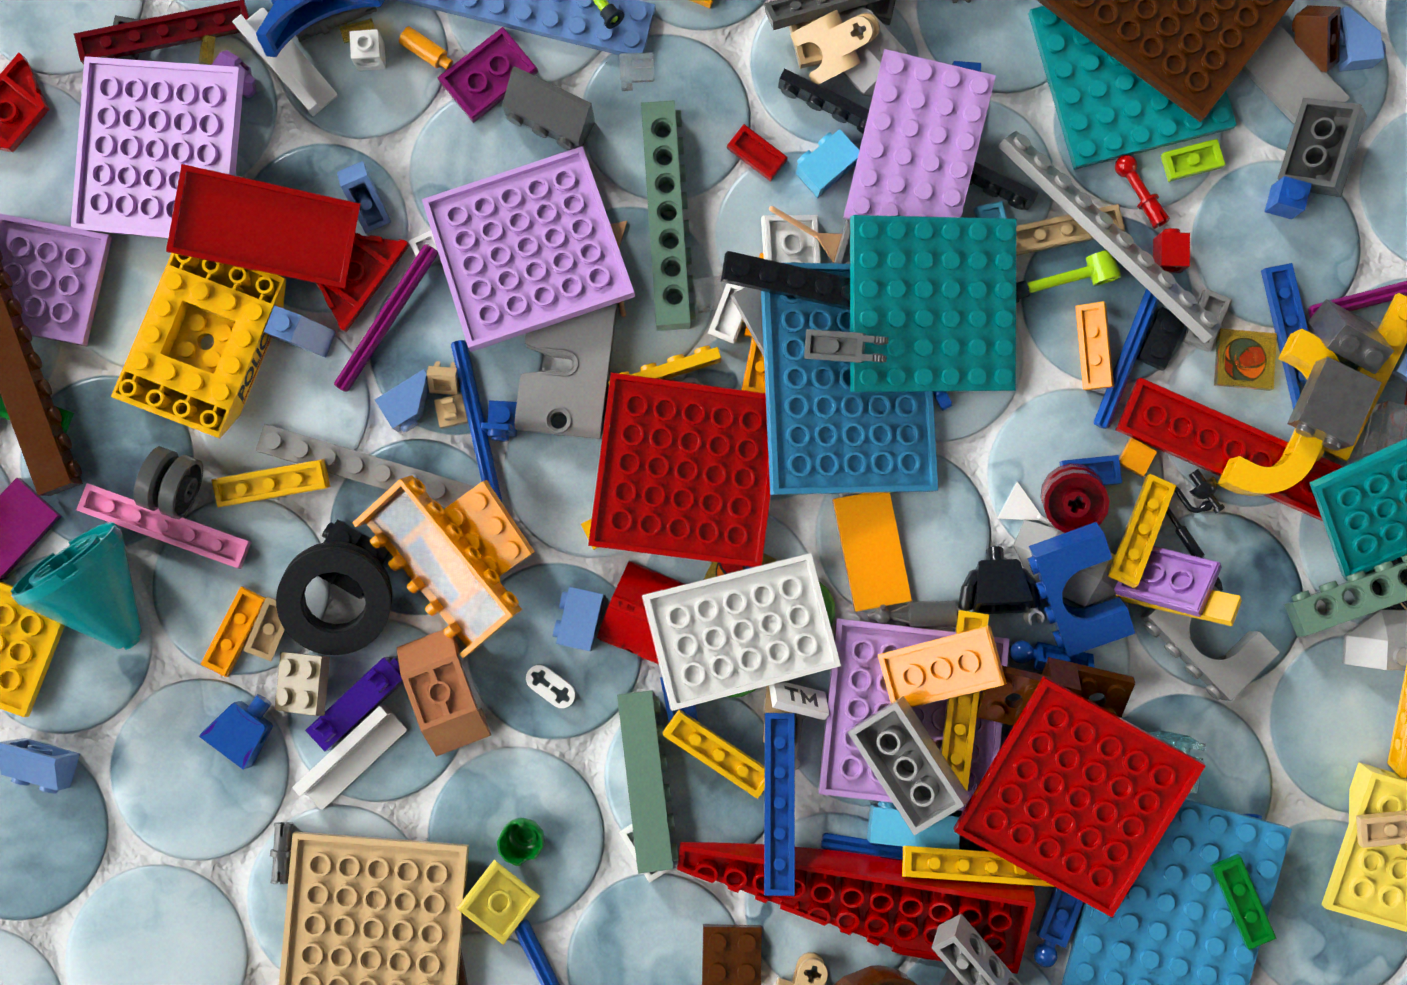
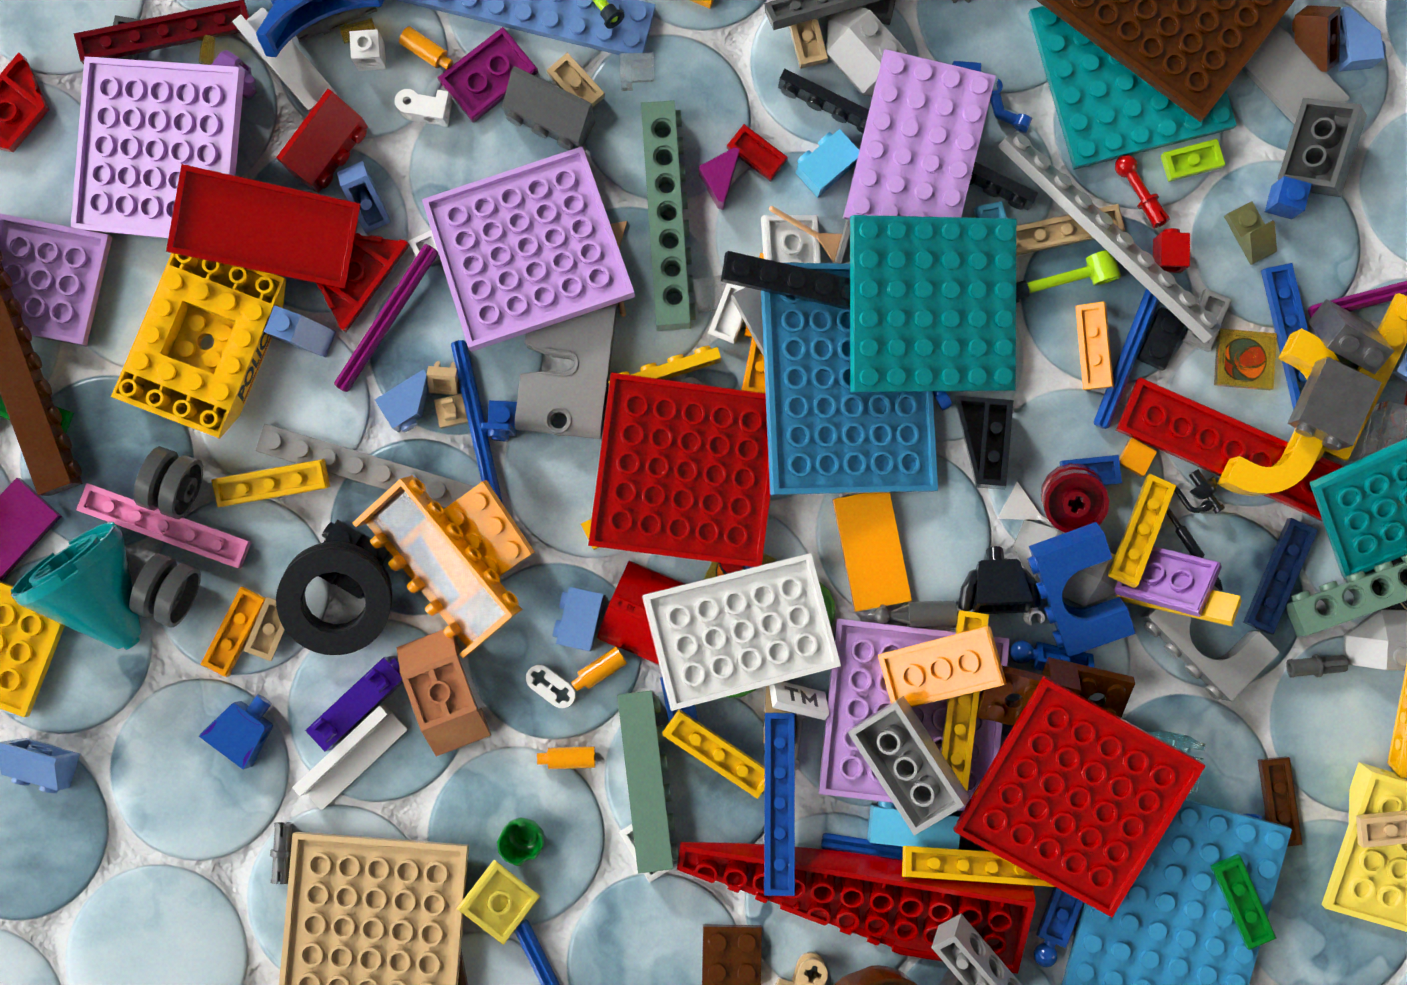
plate [274,652,330,716] -> none
piece [790,10,880,84] -> none
dark grey hinge [804,329,889,363] -> none
none -> dark grey wheel [129,553,201,627]
none -> red slope [276,89,368,194]
none -> white leg [395,89,453,127]
none -> light orange cylinder [537,746,596,769]
none -> tan plate [546,52,605,108]
none -> light orange cylinder [571,647,628,691]
none -> magenta slope [699,148,739,210]
none -> black wedge [955,396,1014,490]
none -> blue arm [990,78,1033,133]
none -> olive slope [1224,201,1277,265]
none -> dark blue plate [1243,518,1318,635]
none -> reddish brown tile [1258,756,1302,847]
none -> dark grey axle [1286,654,1349,678]

